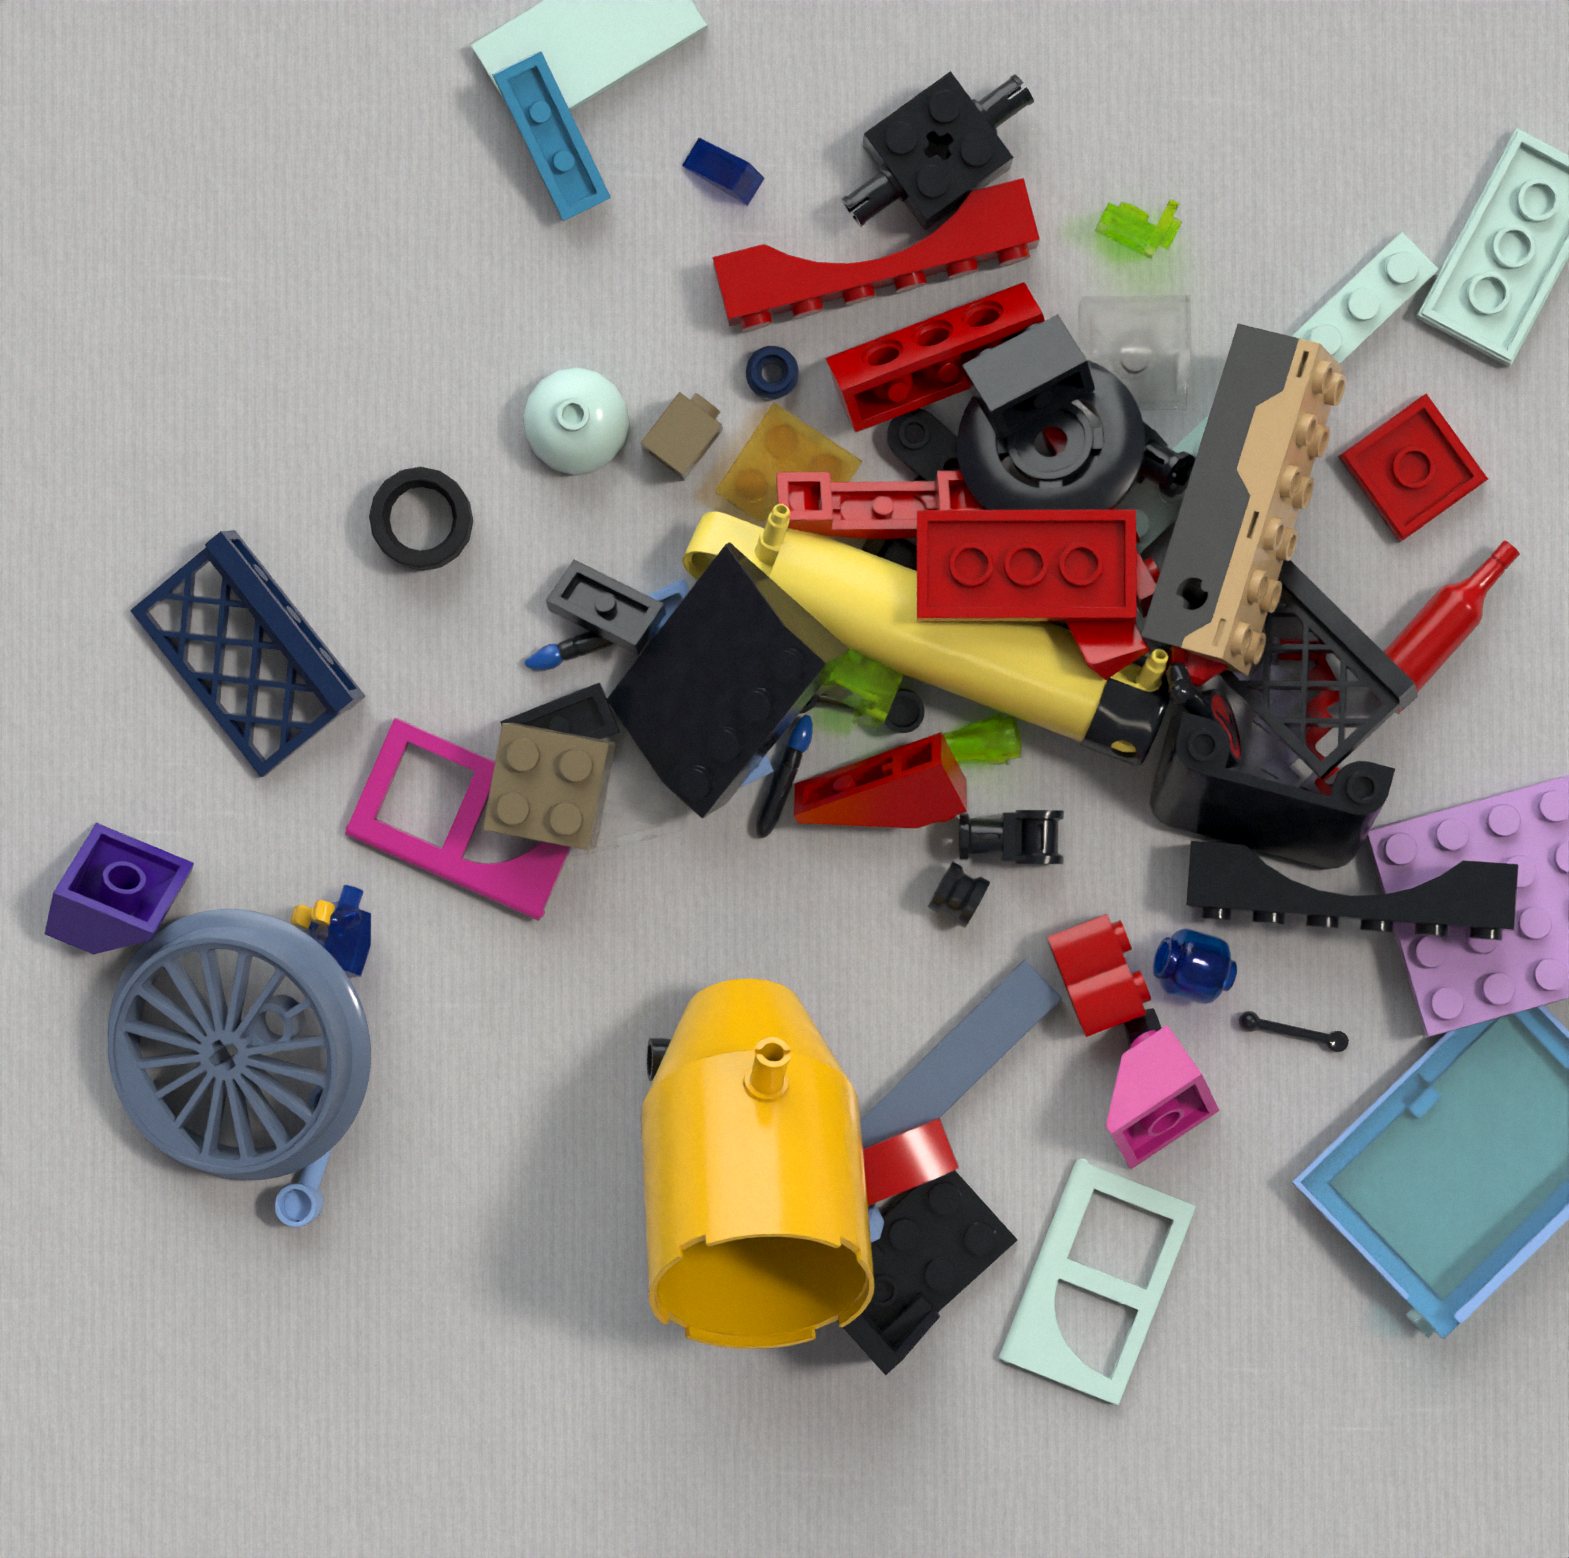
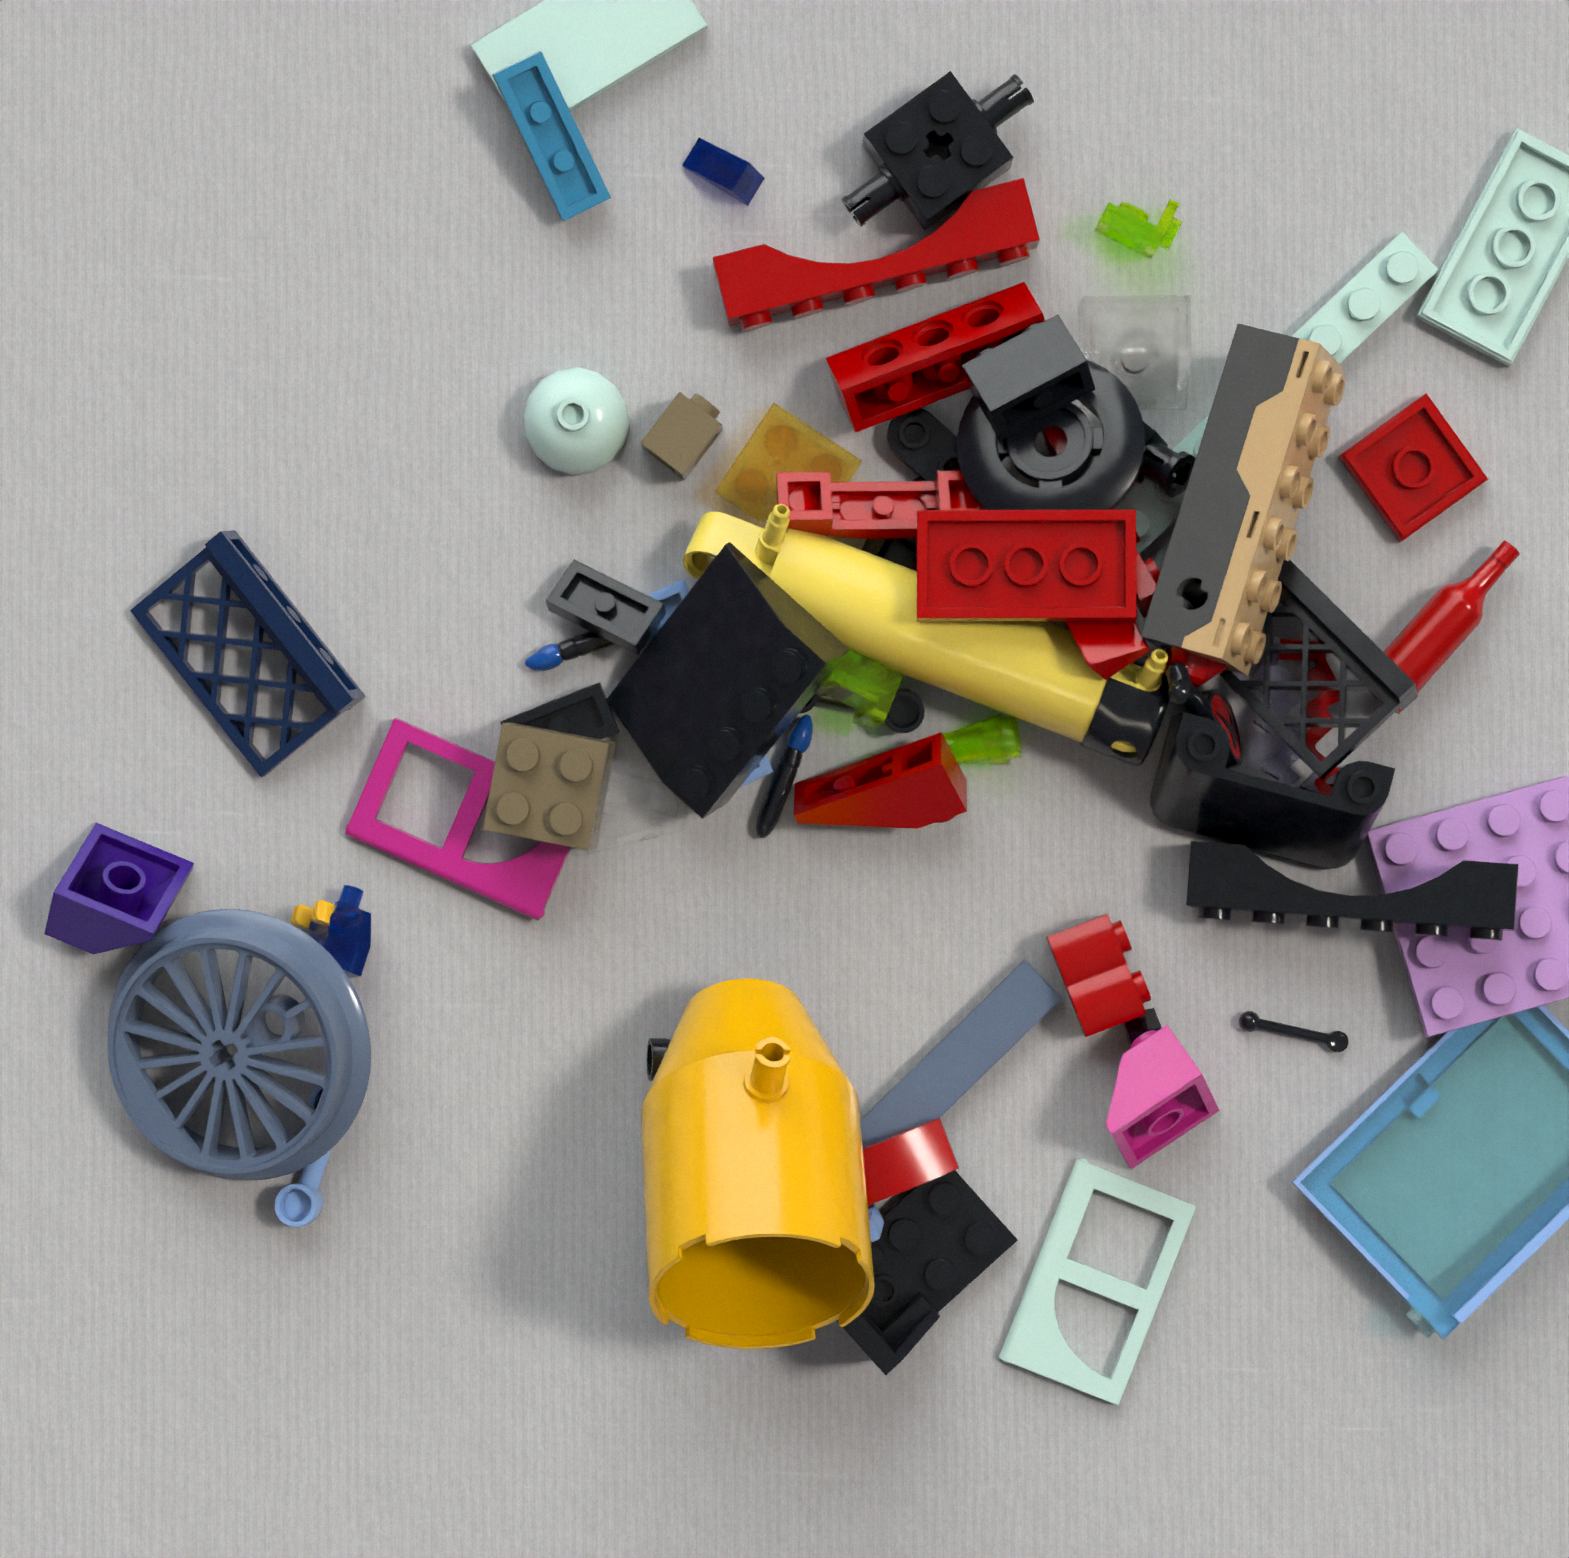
black tyre [369,466,474,571] -> none
dark blue plate [746,346,799,400] -> none
black wheel [928,861,990,928] -> none
black connector [959,810,1064,864] -> none
clear blue head [1153,928,1237,1004] -> none

